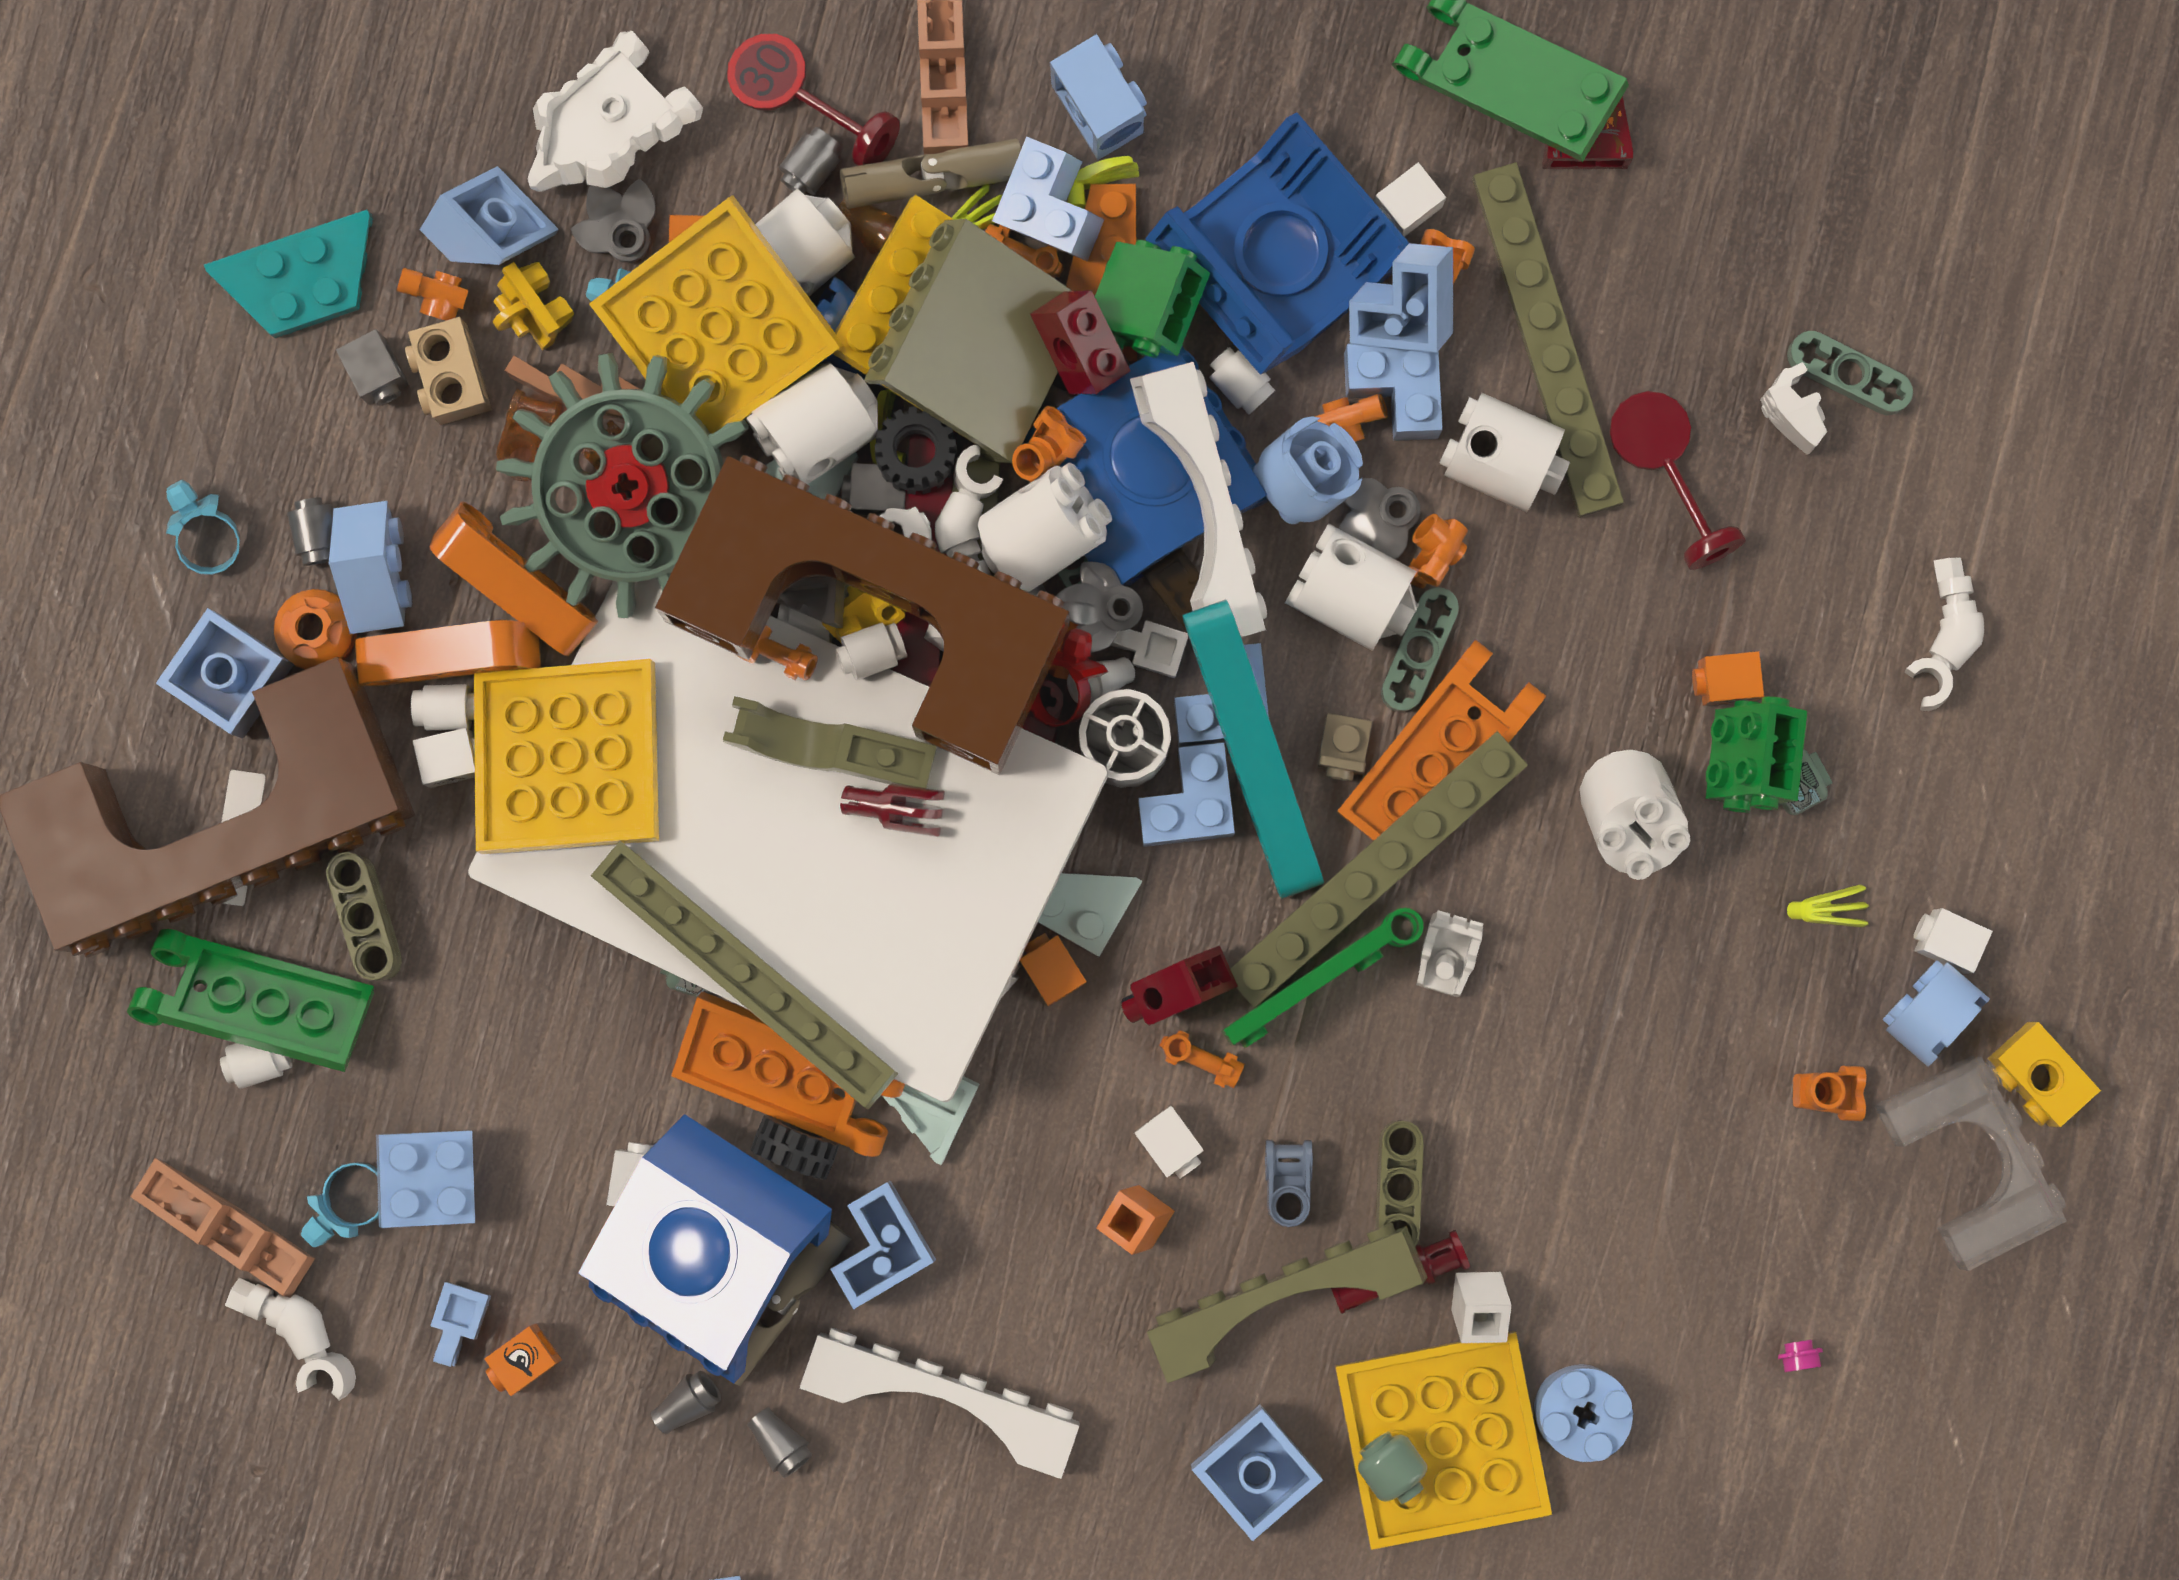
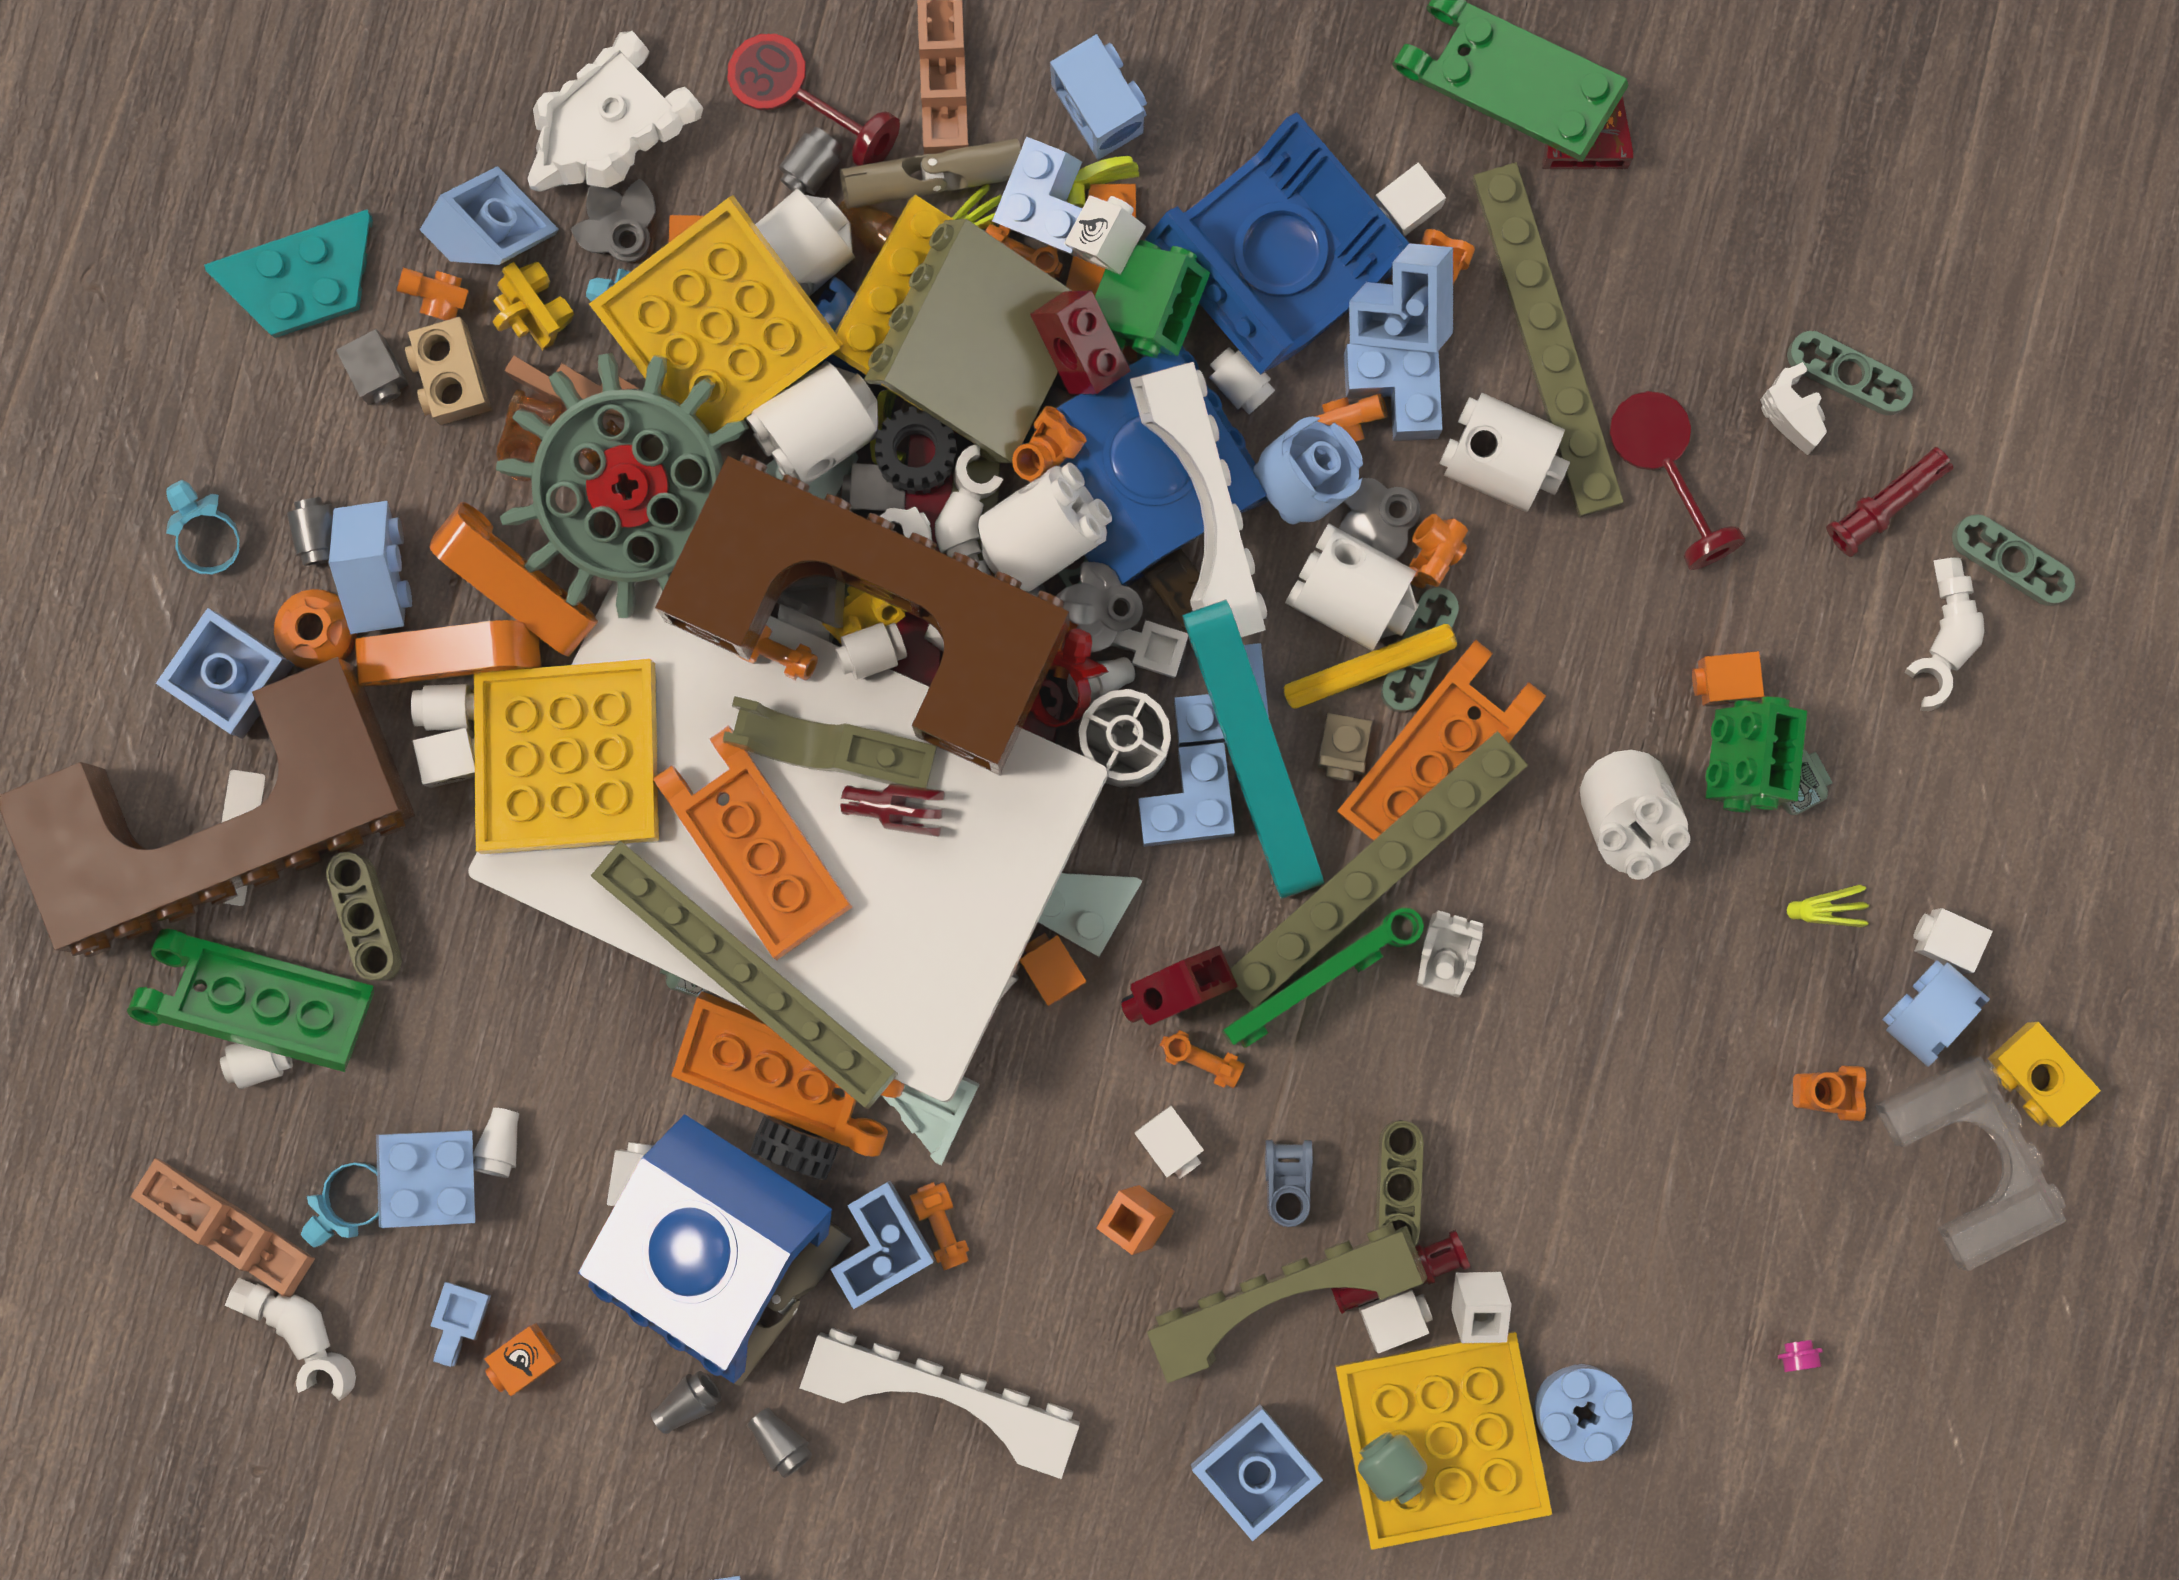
none -> white cone [473,1108,520,1178]
none -> orange hinge [653,725,853,960]
none -> orange bar [909,1182,969,1271]
none -> white brick [1064,195,1146,275]
none -> yellow axle [1284,624,1457,709]
none -> white brick [1358,1289,1433,1354]
none -> dark red pin [1826,447,1953,557]
none -> sand green beam [1952,514,2075,606]

